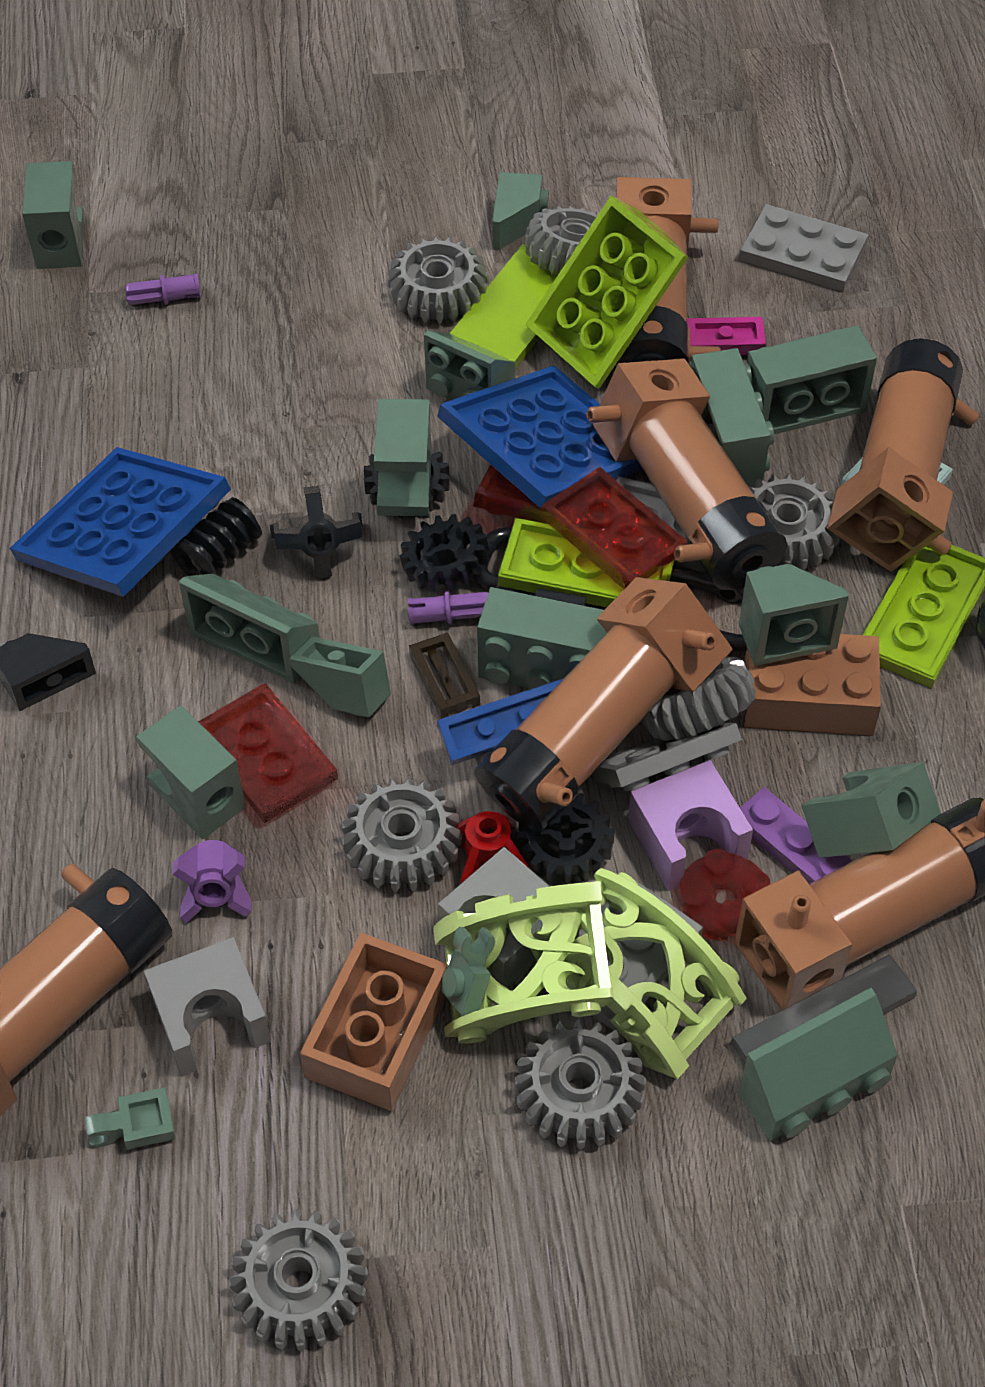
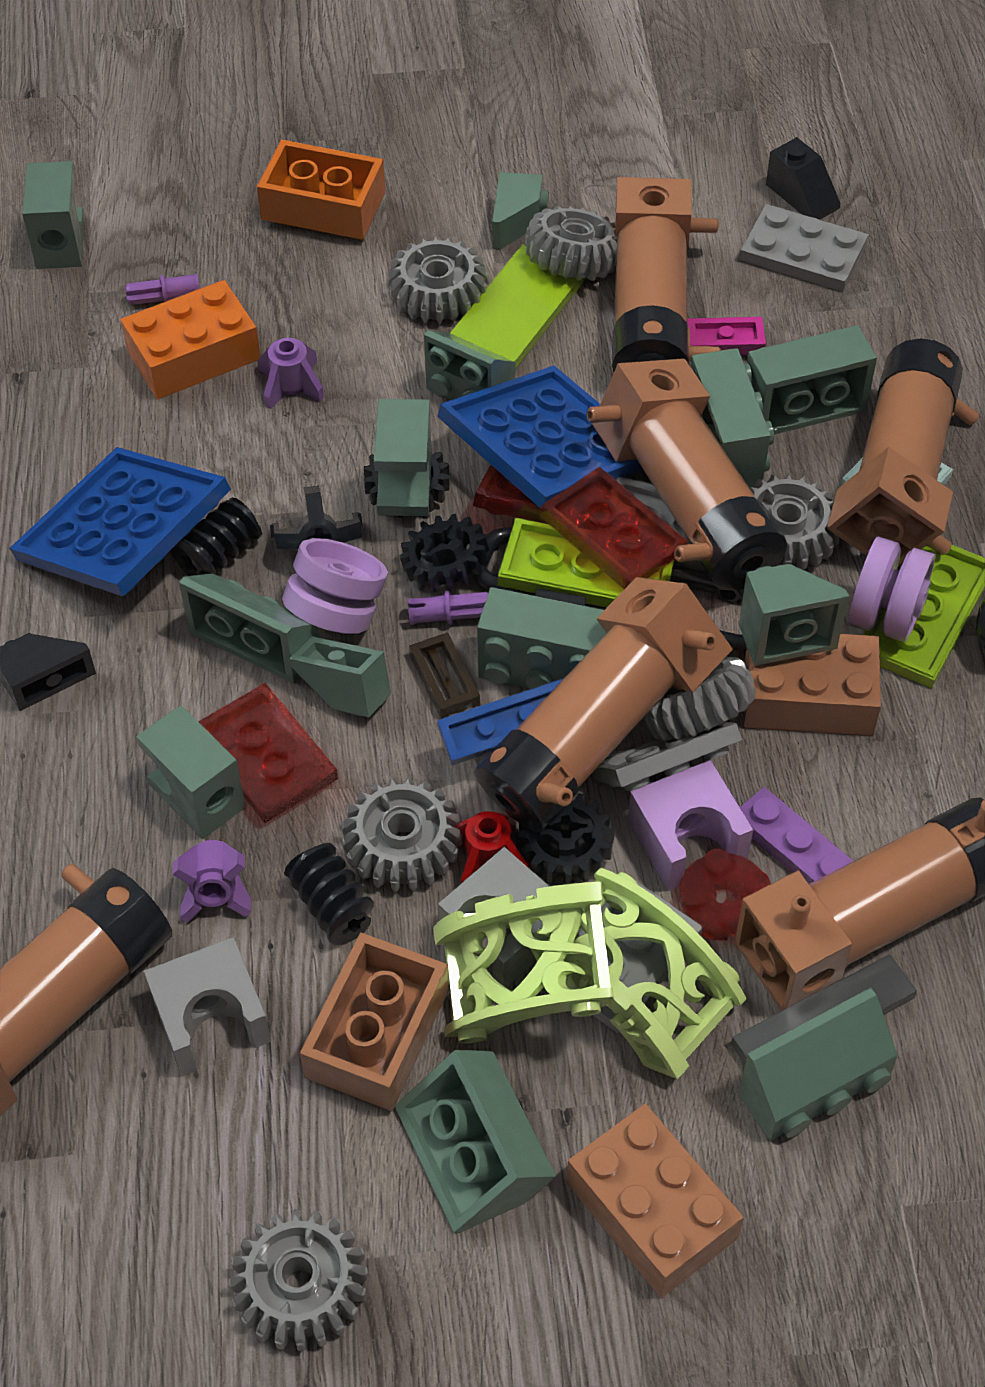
sand green plate [85,1087,175,1150] -> none
sand green plate [441,927,495,1016] -> none
light grey gear [514,1018,646,1151] -> none
lime slope [525,195,689,388] -> none
sand green piece [801,762,941,858] -> none
none -> orange brick [120,279,260,400]
none -> orange brick [257,139,385,240]
none -> medium lavender brick [257,338,324,409]
none -> lavender wheel [282,538,388,633]
none -> black piece [284,843,374,945]
none -> sand green slope [395,1050,556,1233]
none -> nougat brick [566,1103,744,1299]
none -> black slope [766,137,841,220]
none -> lavender wheel [848,536,936,643]

